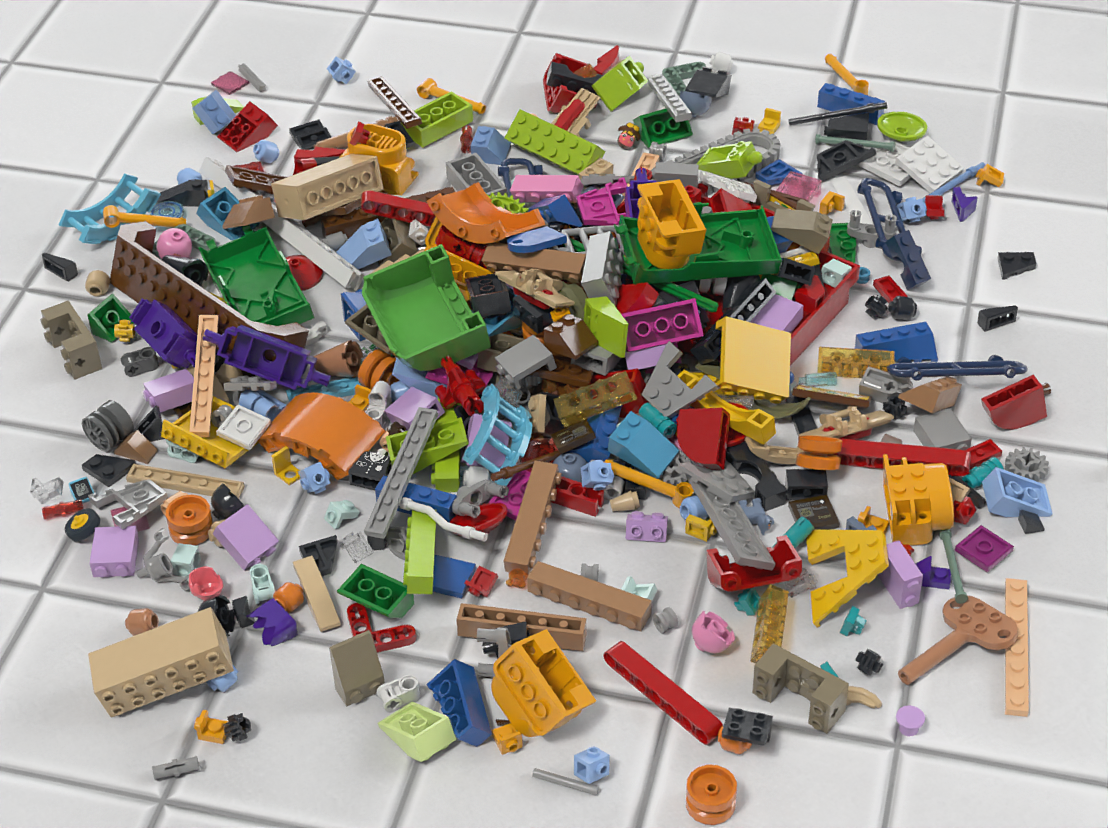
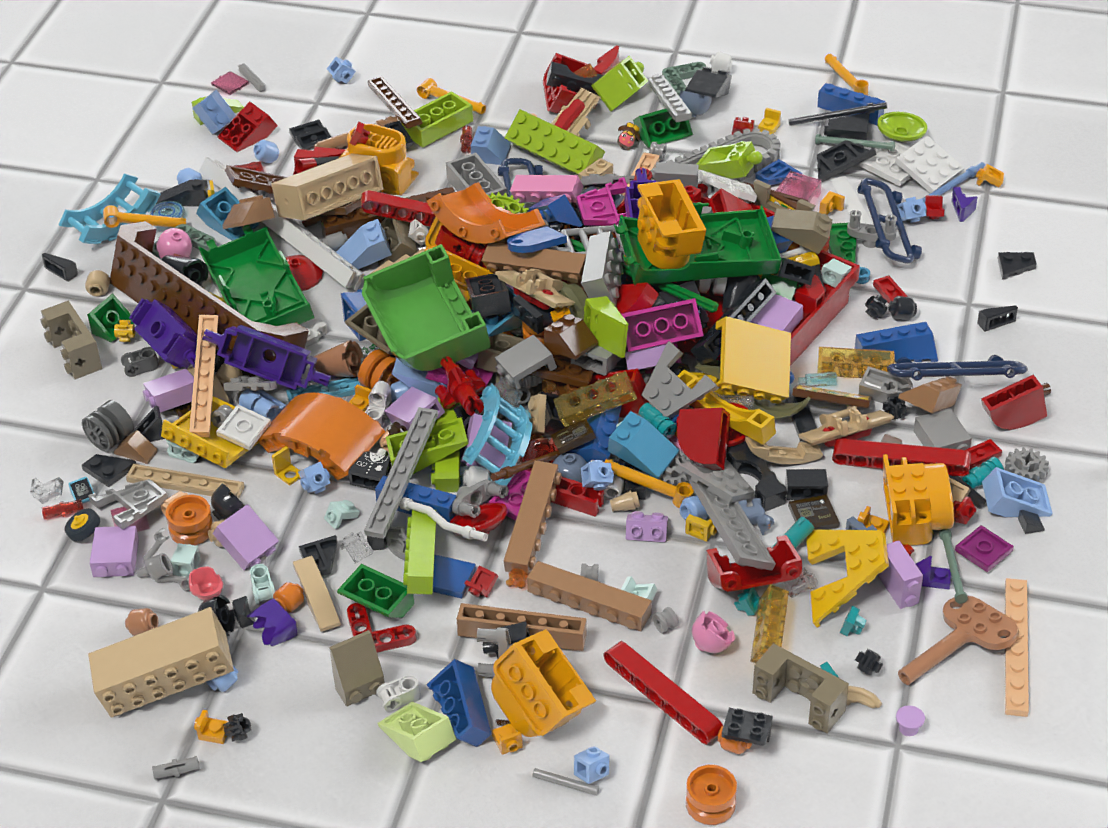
orange wheel [796,435,842,470] -> none
dark blue arch [885,230,931,291] -> none

